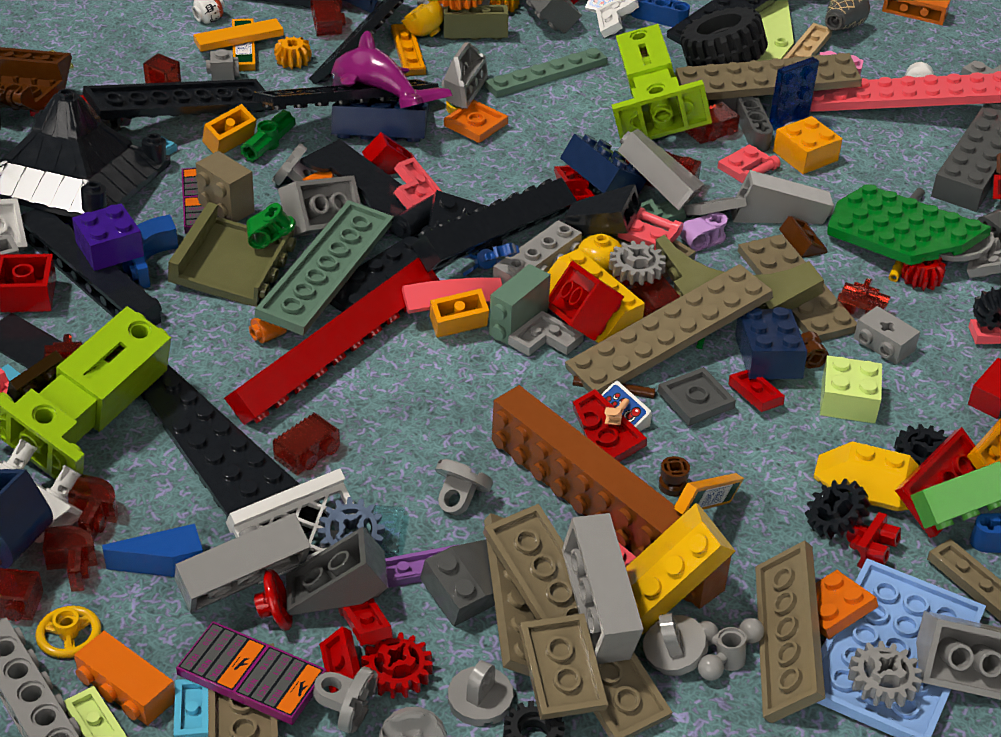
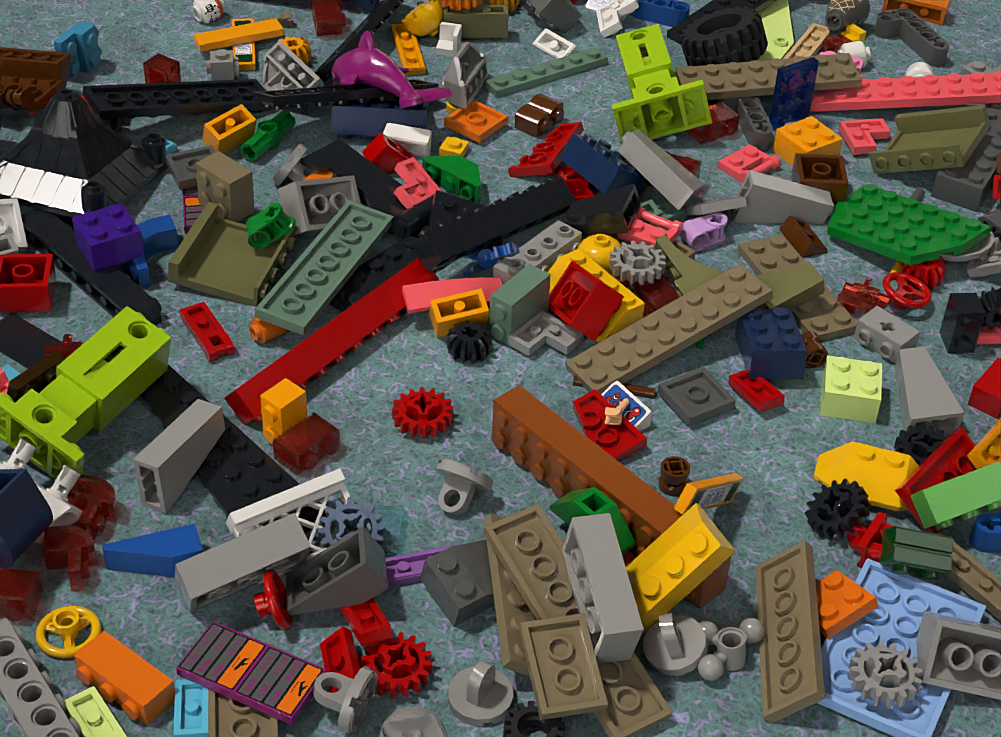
none -> dark azure plate [54,20,102,81]
none -> light grey slope [133,399,225,514]
none -> dark grey plate [165,145,215,190]
none -> red plate [179,302,235,362]
none -> light orange brick [260,378,308,450]
none -> light grey wedge [262,40,324,107]
none -> dark tan hand [265,12,294,28]
none -> white slope [383,123,432,158]
none -> red gear [392,387,454,439]
none -> green slope [422,155,481,204]
none -> white panel [436,22,462,57]
none -> yellow plate [439,136,469,157]
none -> black gear [447,320,492,364]
none -> red wing [507,122,584,177]
none -> reddish brown brick [515,94,564,138]
none -> white slope [532,28,579,59]
none -> green slope [550,487,635,555]
none -> reddish brown brick [791,153,849,207]
none -> leg [824,23,866,54]
none -> white head [837,41,871,68]
none -> coral plate [838,118,891,155]
none -> olive panel [868,105,991,174]
none -> dark grey beam [874,8,949,67]
none -> dark green brick [880,526,954,580]
none -> red piece [882,272,932,310]
none -> light grey slope [894,346,964,434]
none -> black brick [939,293,985,353]

